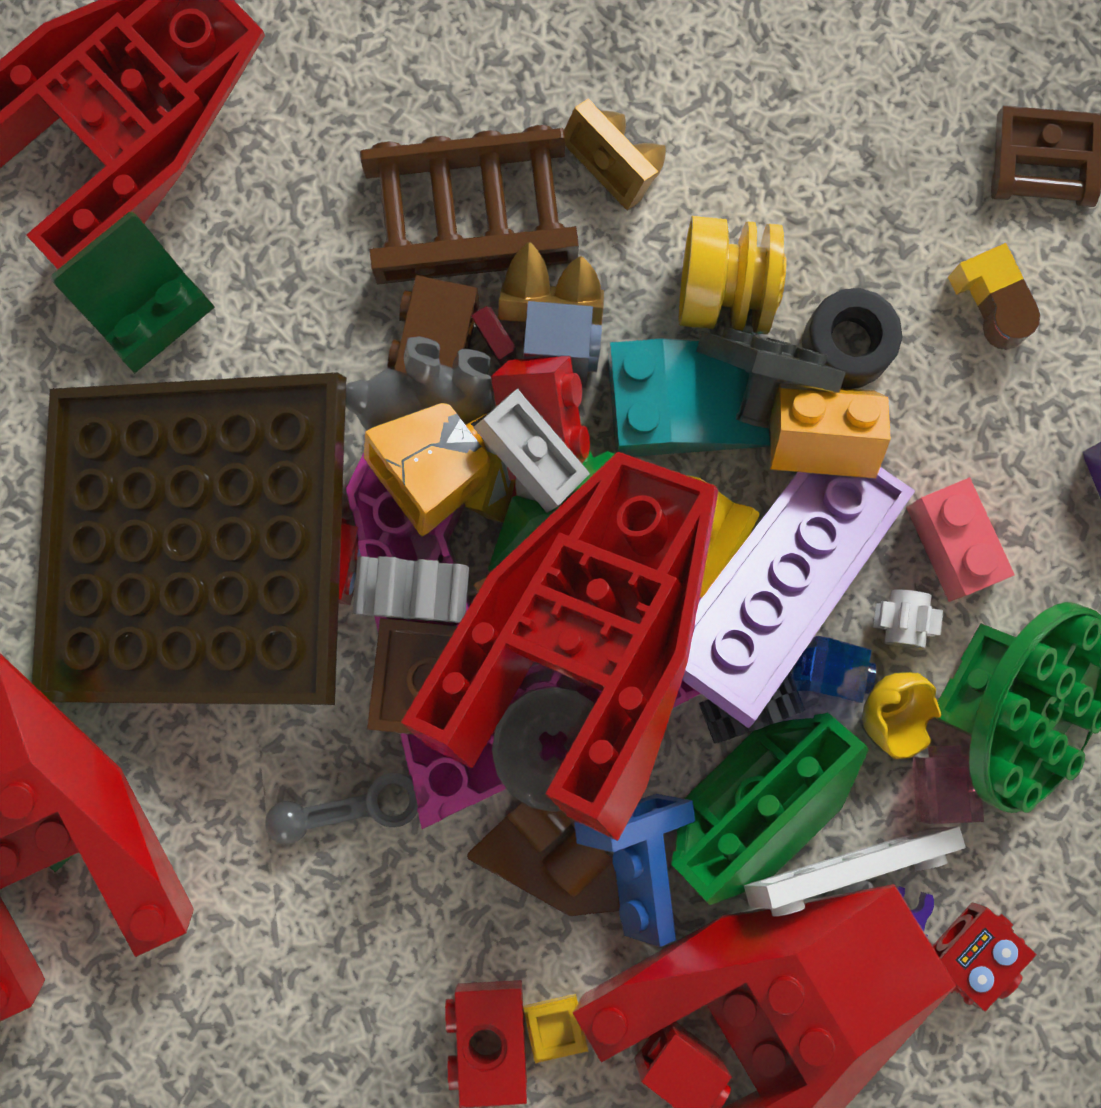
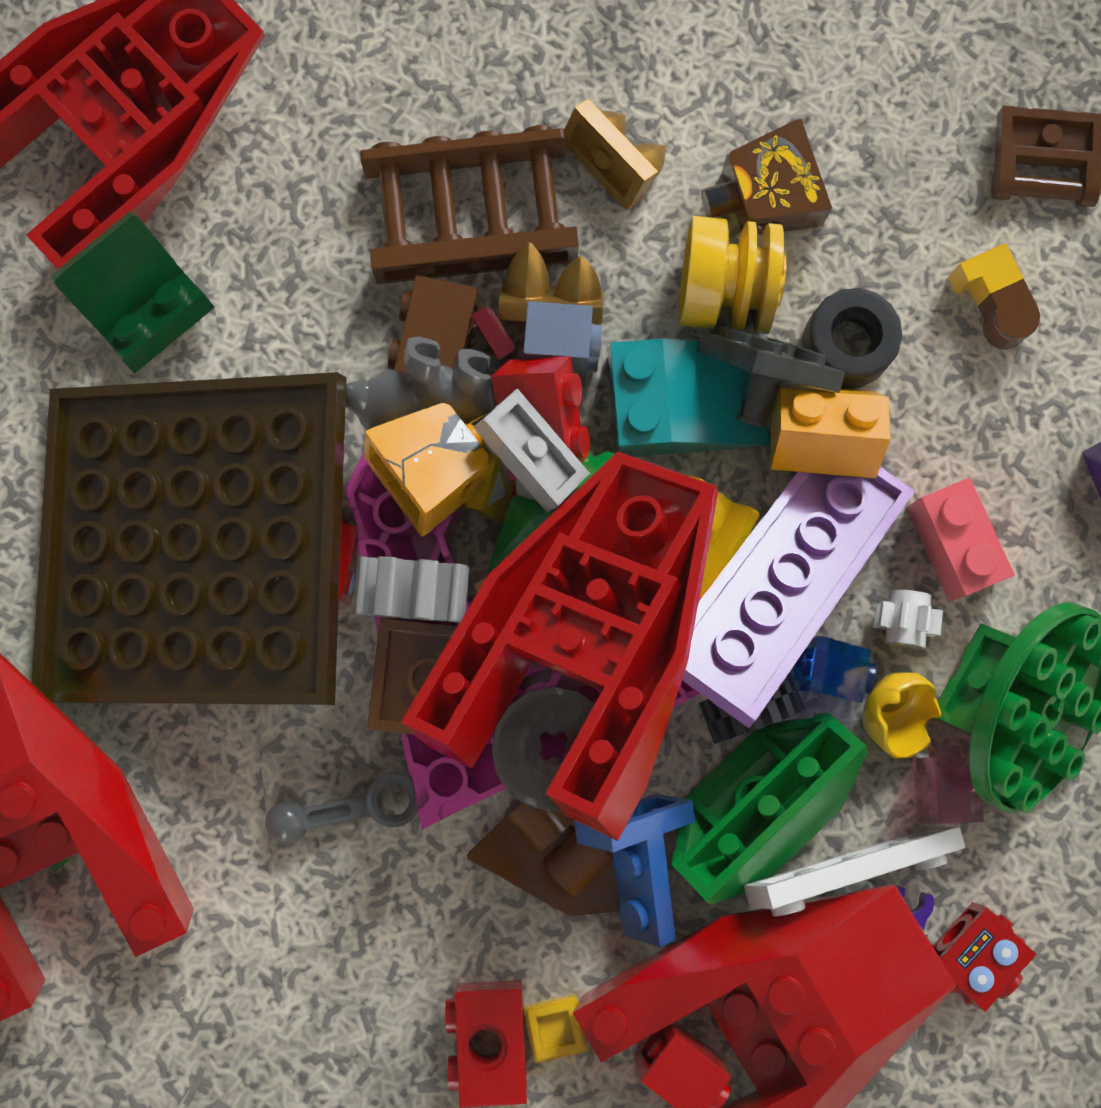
none -> reddish brown torso [701,119,832,235]

